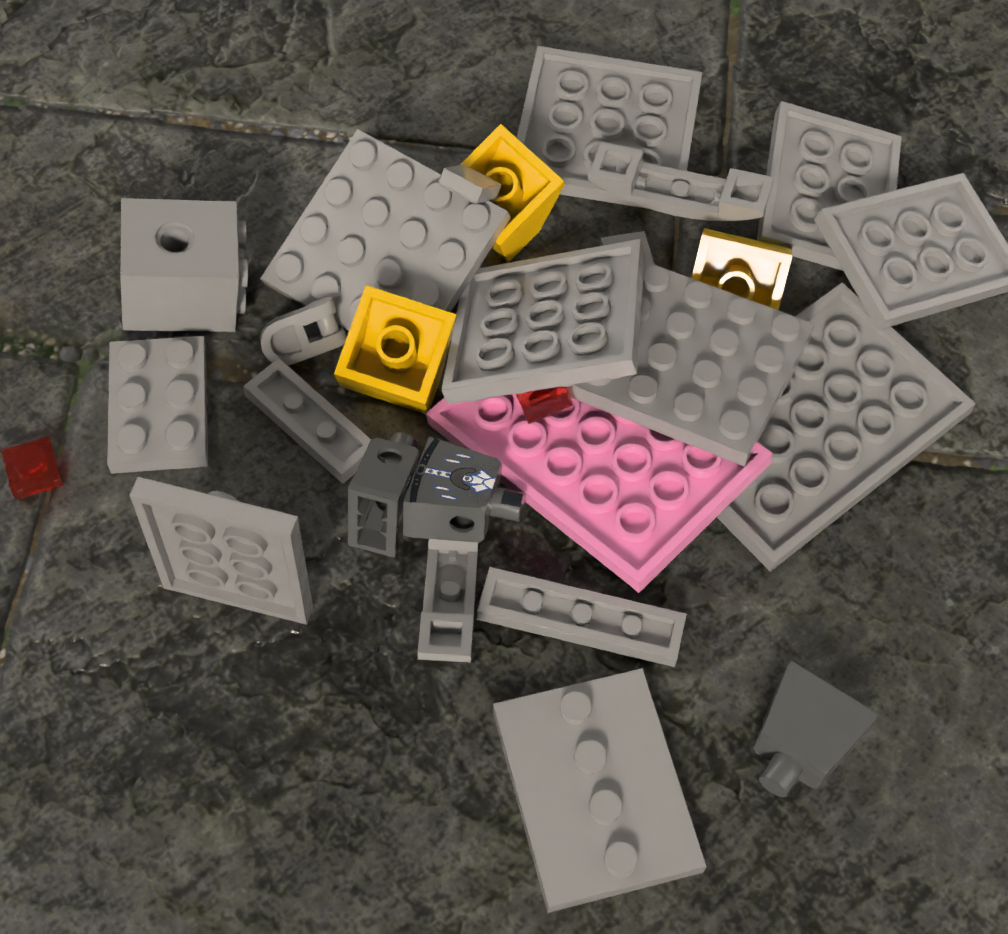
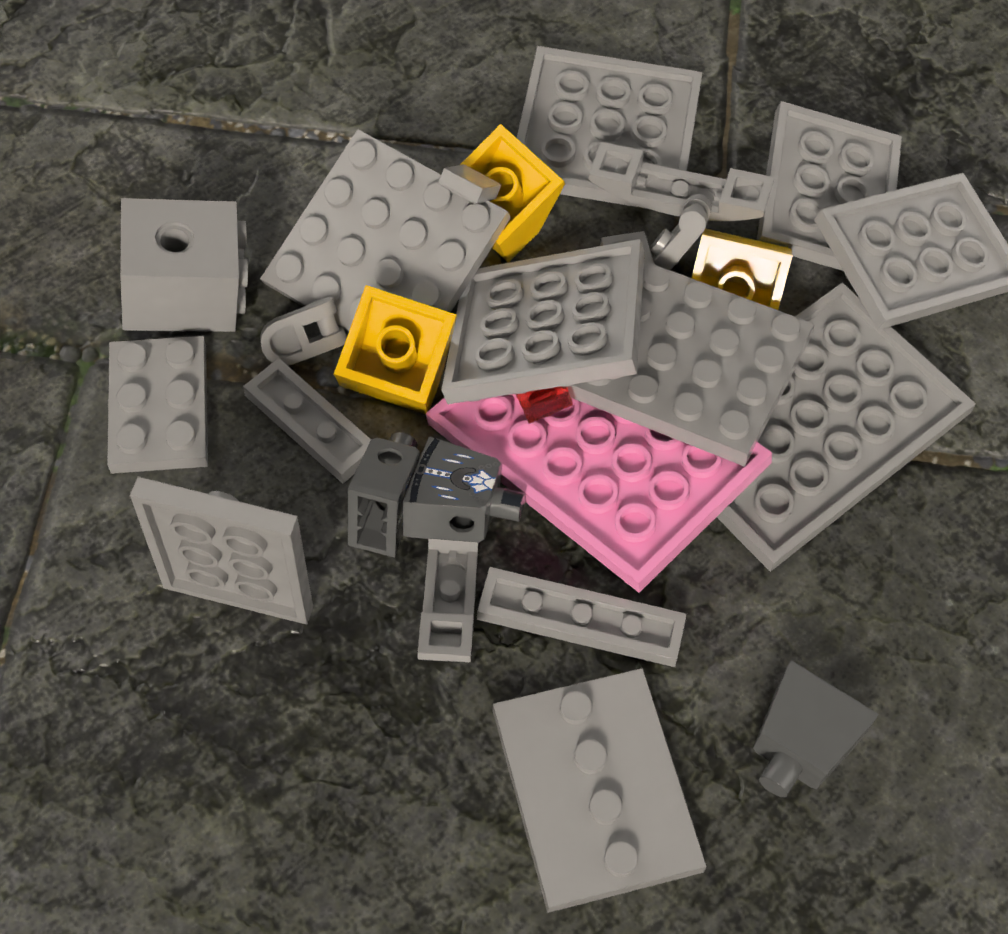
clear red plate [1,436,64,500] -> none
none -> light grey plate [650,194,712,270]

